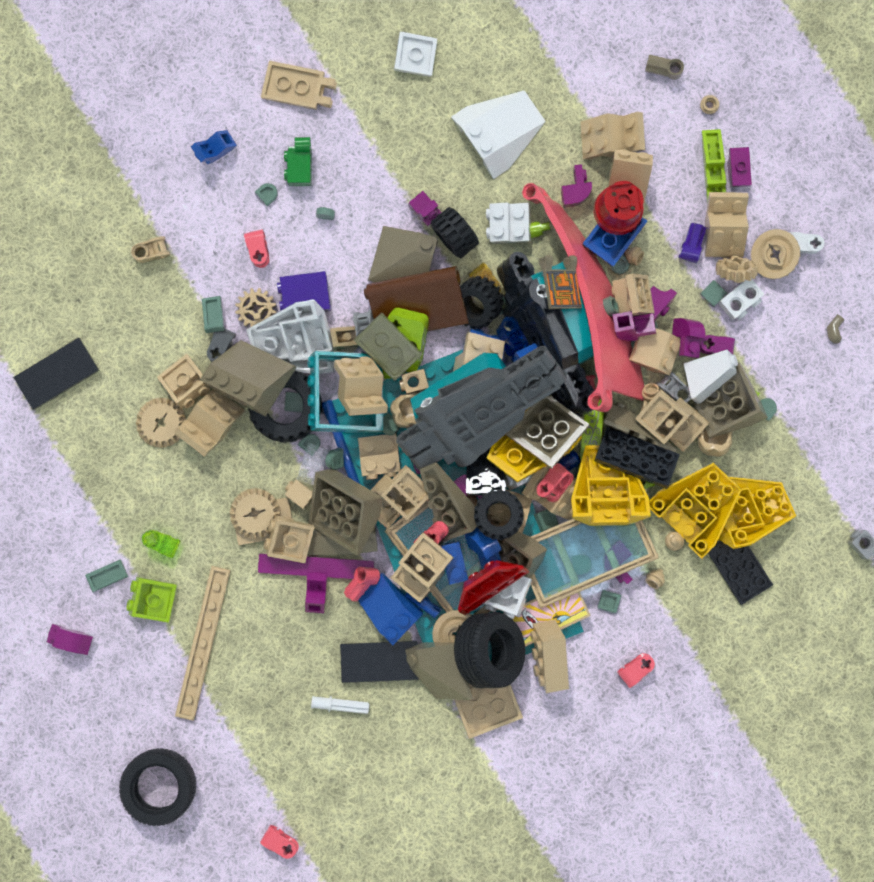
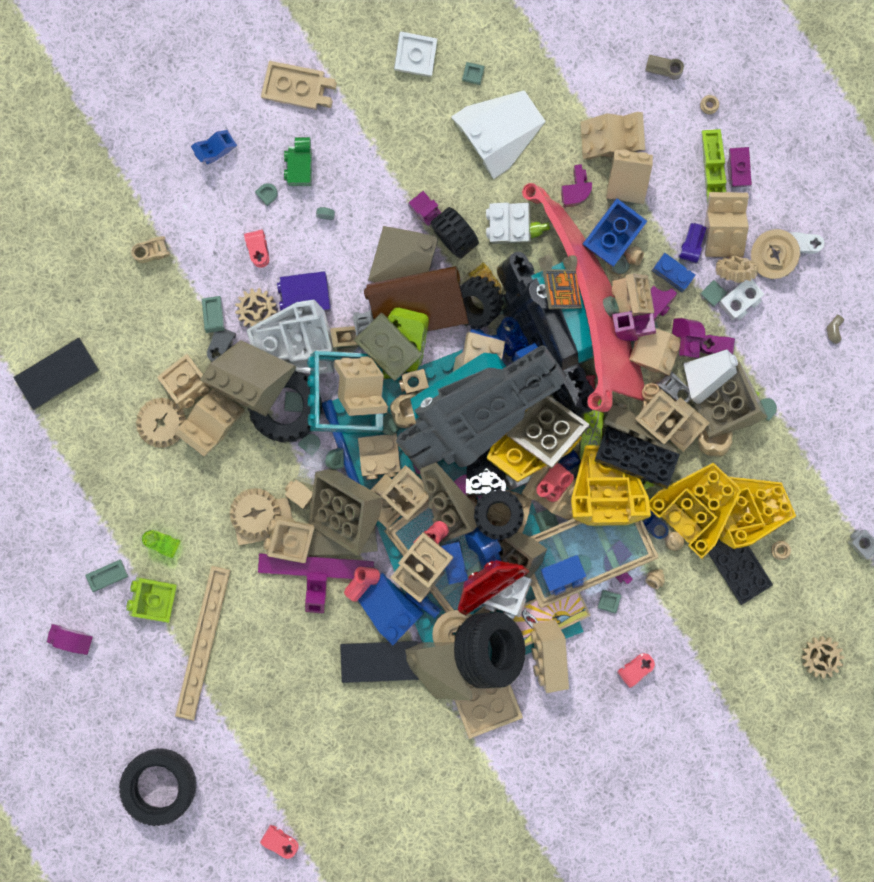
white axle [311,696,369,714] -> none
red piece [593,181,644,235] -> none
none -> sand green tile [462,62,485,85]
none -> blue brick [541,555,587,596]
none -> clear blue piece [643,510,669,539]
none -> blue brick [651,253,696,293]
none -> tan plate [771,541,791,560]
none -> tan gear [801,636,844,679]

